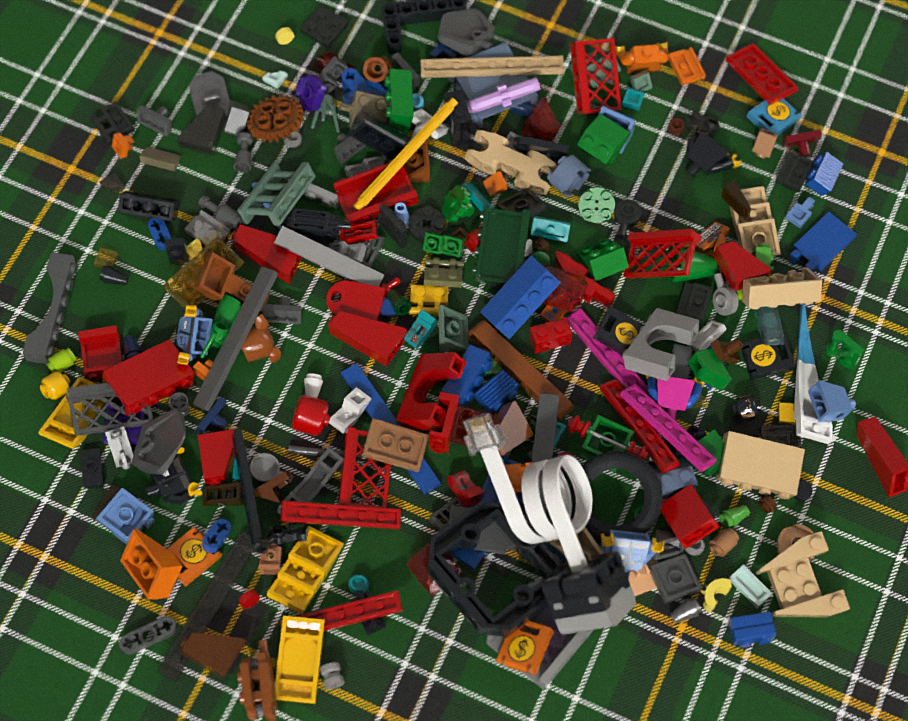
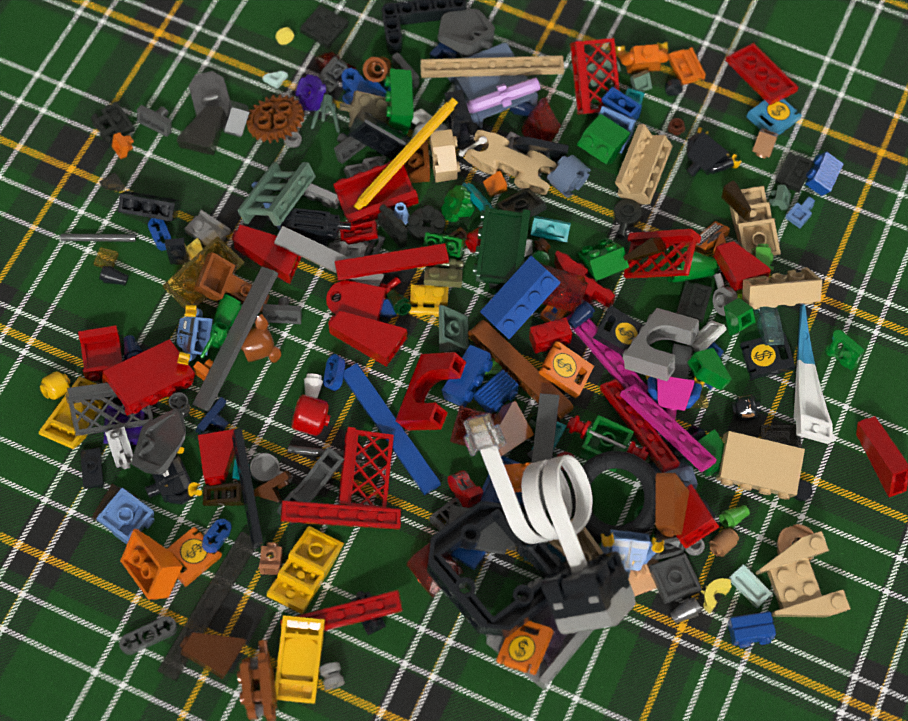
dark grey arch [23,252,78,364] -> none
lime brick [46,348,77,373] -> none
dark tan slope [139,146,181,172] -> none
dark grey piece [198,196,244,230] -> none
dark grey piece [233,132,253,172] -> none
red tile [239,590,260,609] -> none
black piece [255,525,308,554] -> none
white slope [329,387,371,434] -> none
teal plate [349,575,369,594] -> none
medium nougat tile [362,418,429,472] -> none
teal leg [404,310,439,349] -> none
medium azure tile [413,93,424,112] -> none
red panel [429,392,459,454] -> none
plate [578,186,615,223] -> none
pearl dark grey plate [685,112,720,133] -> none
reddish brown tile [710,337,744,365] -> none
reddish brown plate [759,495,778,513] -> none
yellow tile [778,403,796,424] -> none
dark red tile [781,130,822,157] -> none
blue tile [788,212,857,272] -> none
medium blue torso [808,380,856,422] -> none
none -> dark grey bar [60,234,136,242]
none -> blue beam [323,354,345,391]
none -> red tile [334,244,449,280]
none -> tan brick [430,129,460,182]
none -> white hinge [458,136,487,157]
none -> orange container [539,341,594,398]
none -> dark blue cone [568,301,595,329]
none -> blue slope [602,87,642,122]
none -> tan brick [615,124,672,205]
none -> dark brown slope [623,238,667,261]
none -> dark orange slope [656,473,689,537]
none -> black tile [664,79,683,96]
none -> green slope [724,298,755,336]
none -> sand green tile [769,184,791,210]

